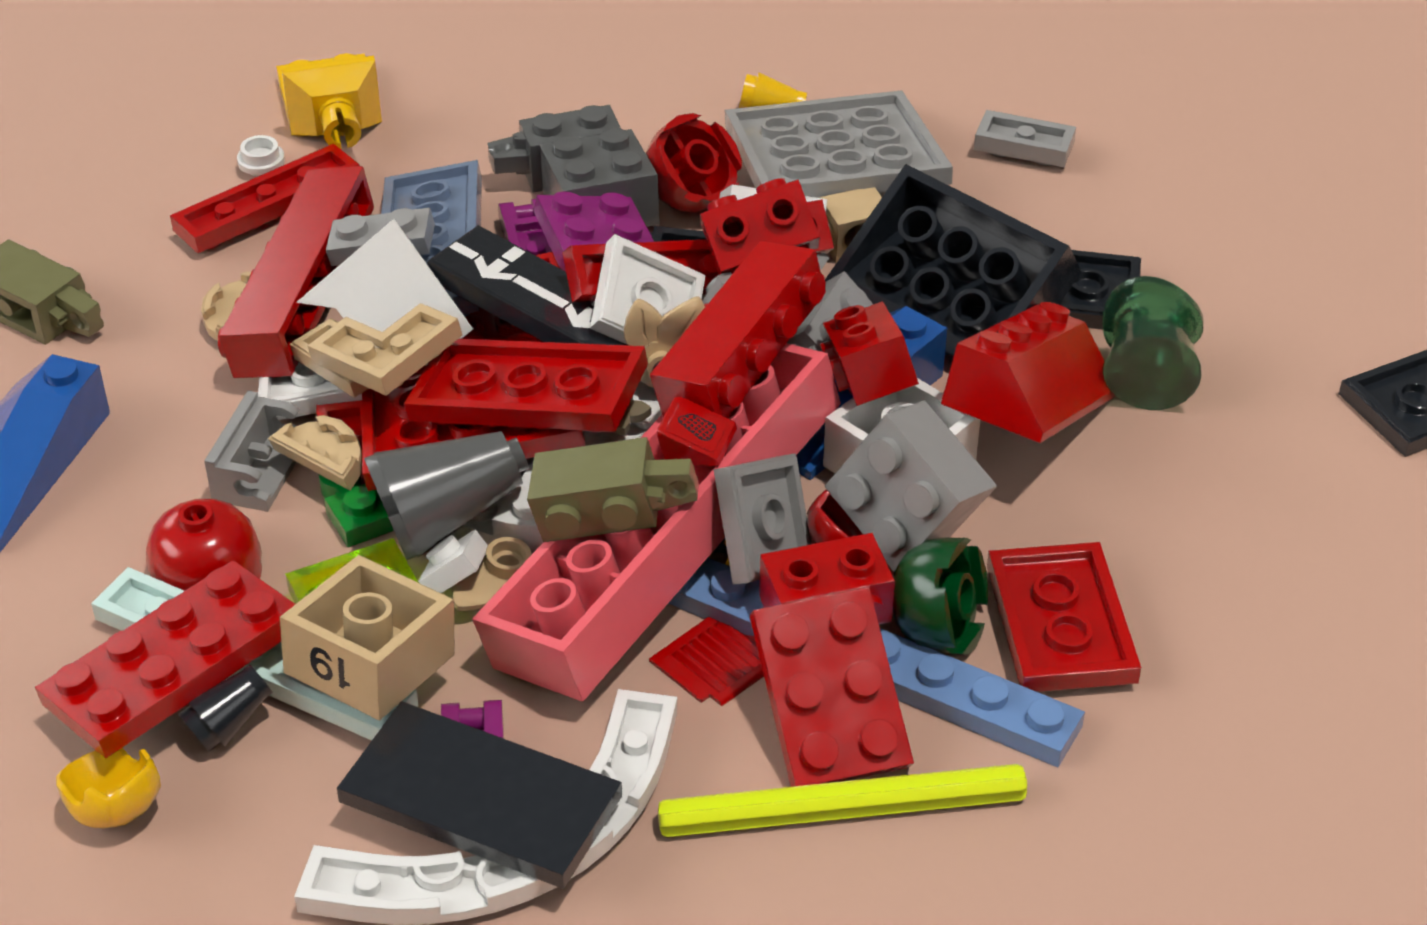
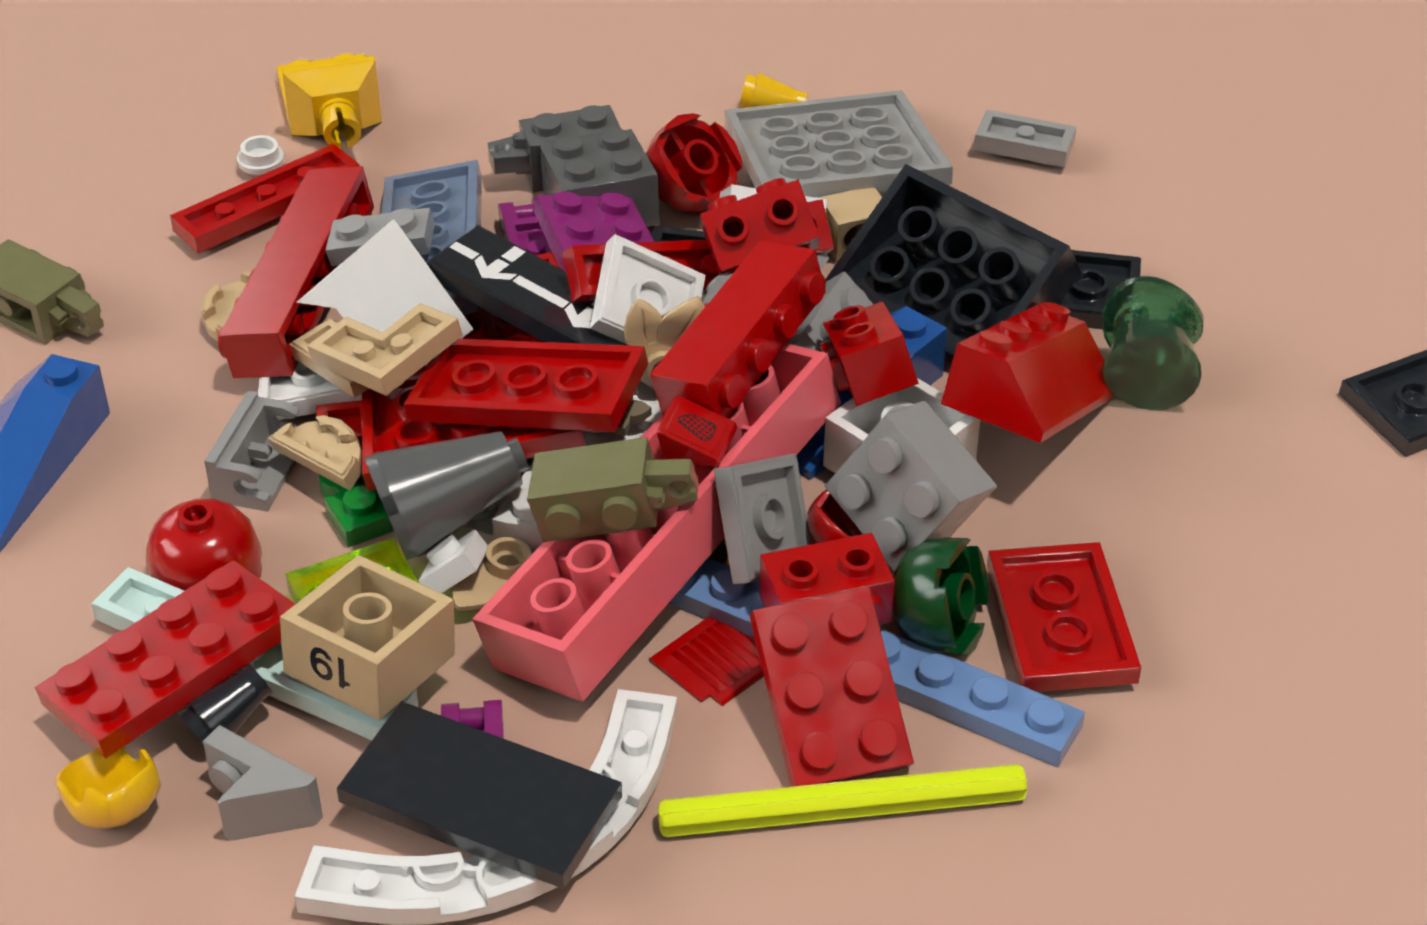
none -> light grey slope [203,725,323,840]

